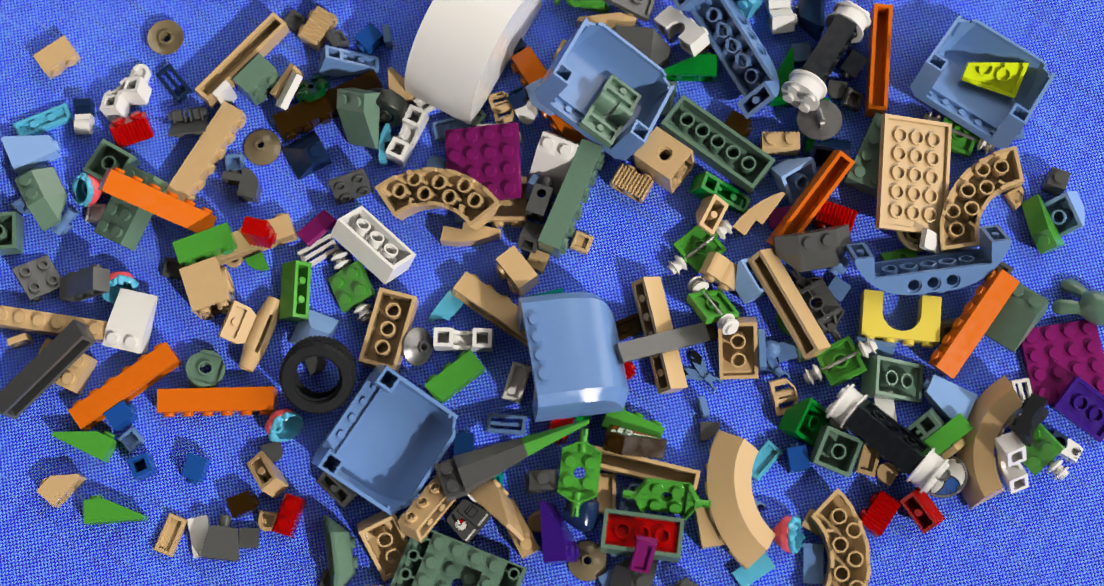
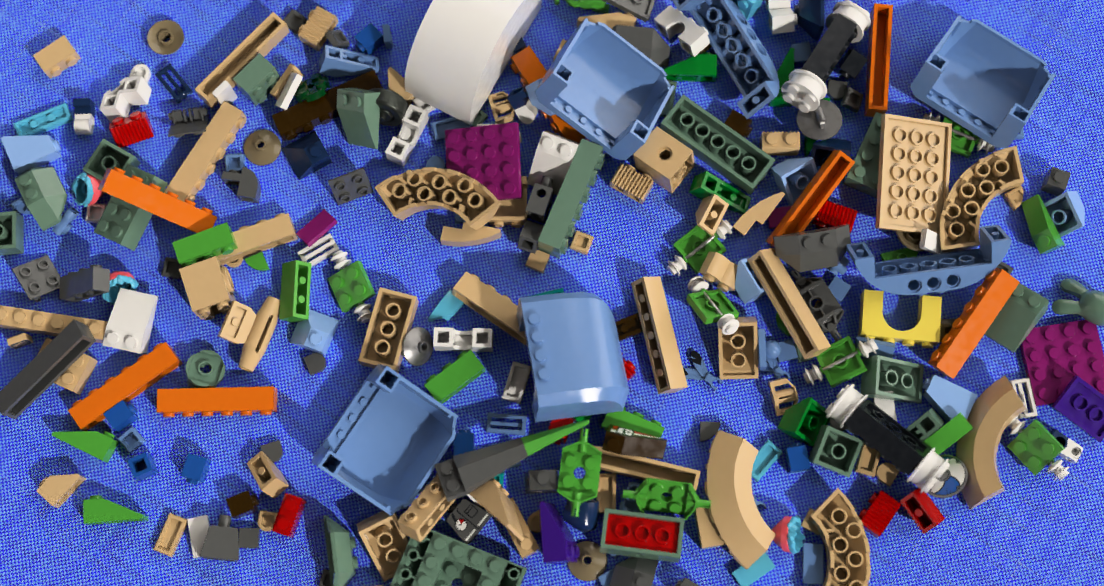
red brick [241,216,277,249] -> none
medium azure hair [265,408,303,442] -> none
black tyre [279,335,357,414] -> none
dark grey brick [316,471,357,508] -> none
white brick [330,206,416,284] -> none
medium azure slope [378,123,392,166] -> none
tan brick [495,245,539,297] -> none
medium blue tile [525,173,540,199] -> none
sand green plate [578,74,642,148] -> none
tile [614,322,718,364] -> none
magenta tile [629,535,657,574] -> none
medium blue tile [696,395,710,419] -> none
tan tile [941,438,967,460] -> none
neon yellow wing [960,62,1029,99] -> none
white arch [995,431,1029,494] -> none
black brick [1012,393,1048,447] -> none

